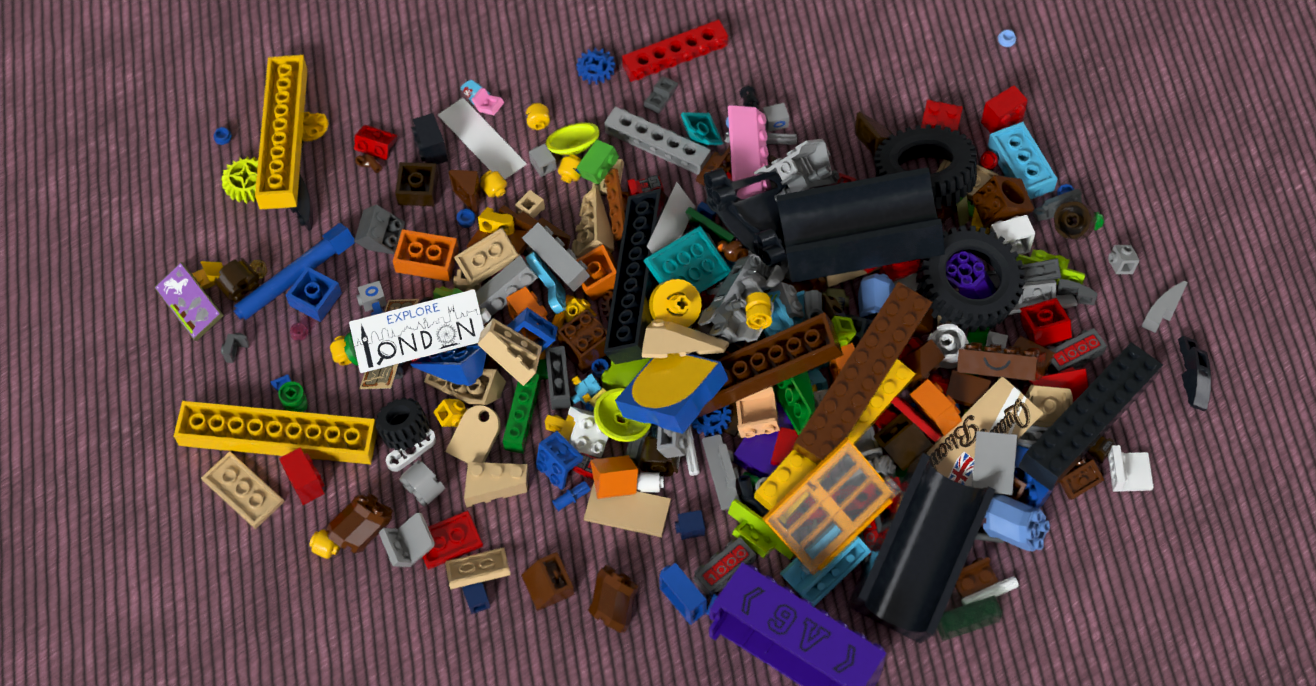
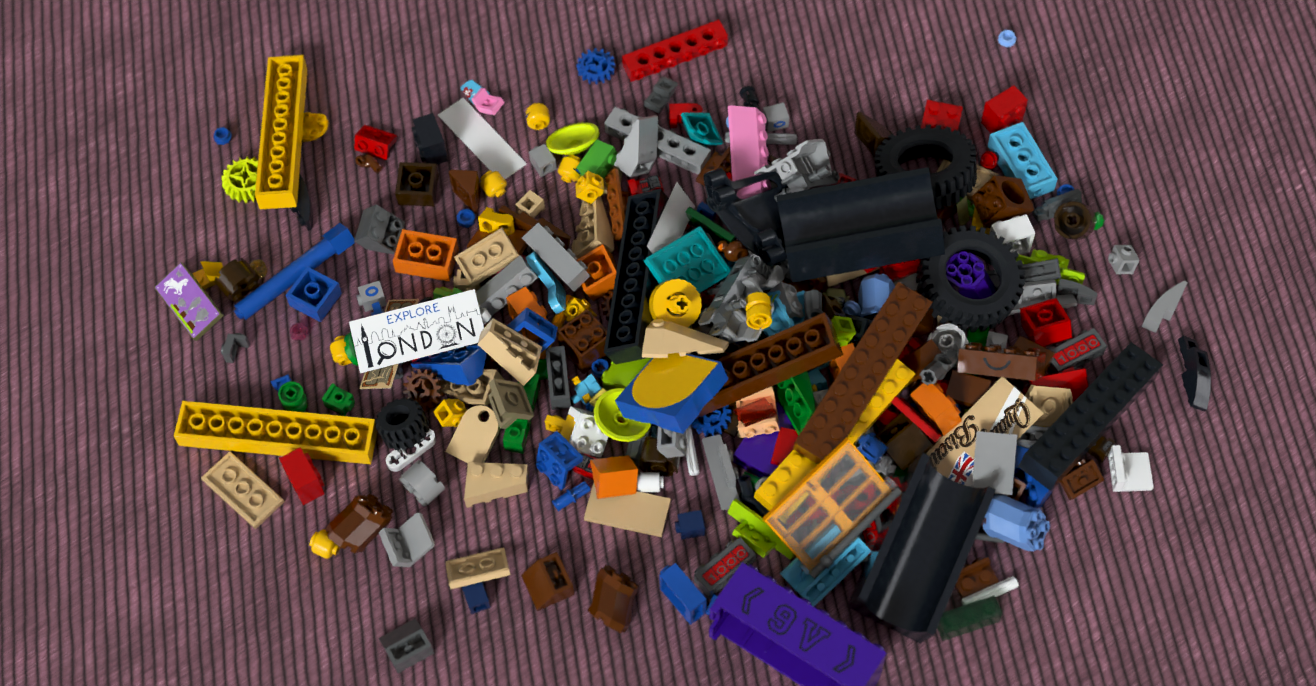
red tile [422,510,484,570] -> none
none -> green brick [322,383,355,416]
none -> dark grey slope [379,619,434,673]
none -> reddish brown gear [403,368,445,411]
none -> dark tan bracket [488,379,534,429]
none -> yellow brick [575,171,604,204]
none -> light grey slope [614,115,658,177]
none -> red leg [669,103,703,128]
none -> clear red piece [733,398,777,427]
none -> dark grey bar [809,487,902,579]
none -> light blue plate [843,300,861,317]
none -> blue bracket [857,432,888,464]
none -> dark grey piece [920,349,958,385]

